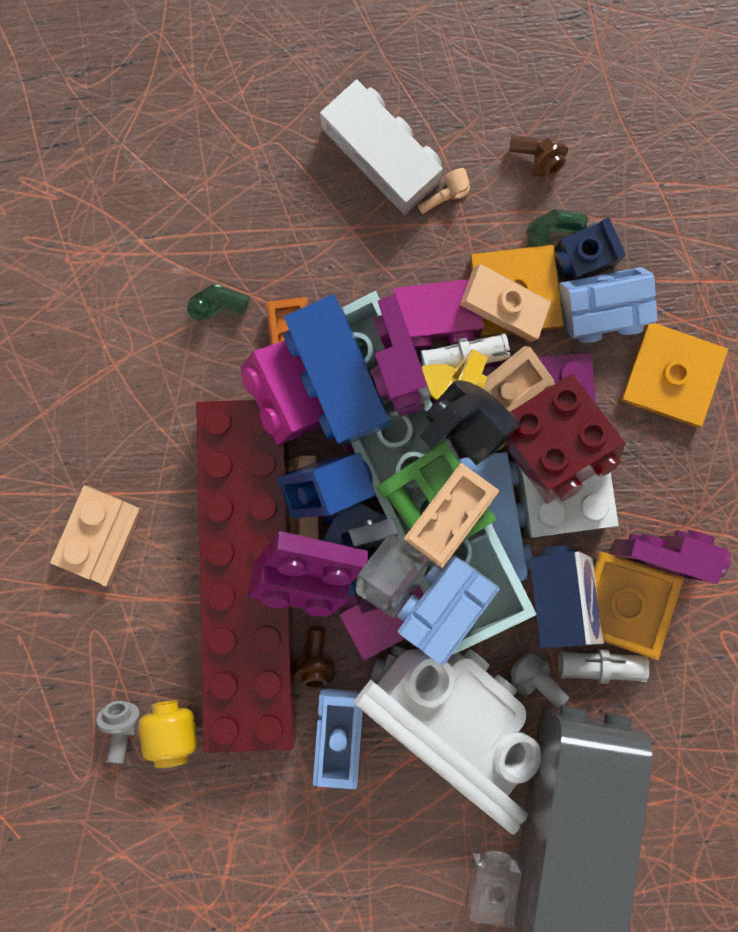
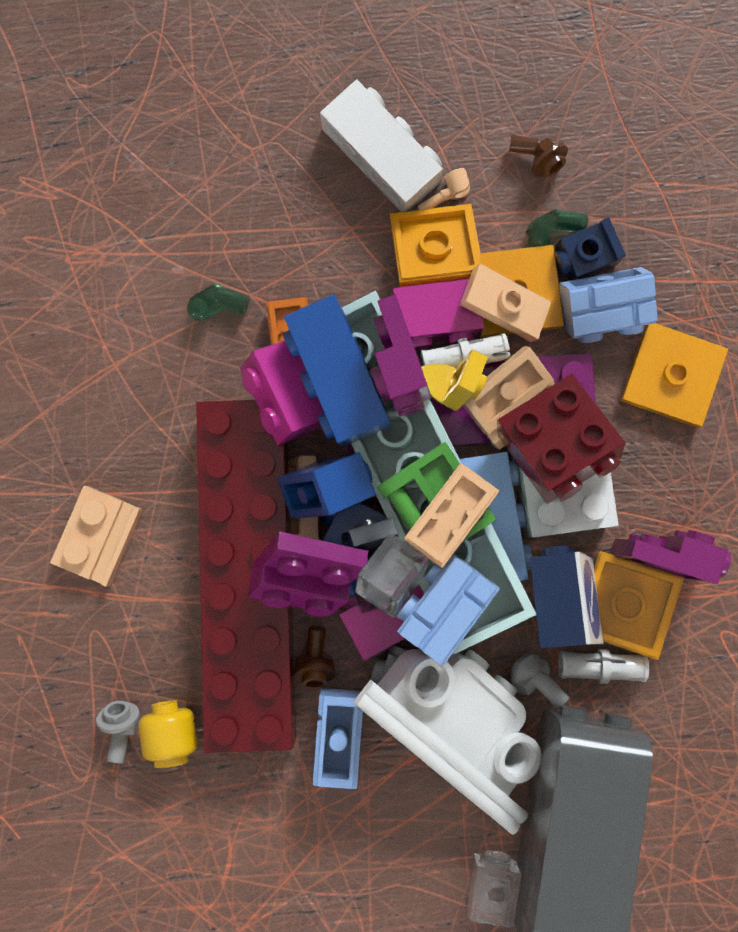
black brick [419,380,522,466] -> none
none -> light orange plate [390,204,483,287]

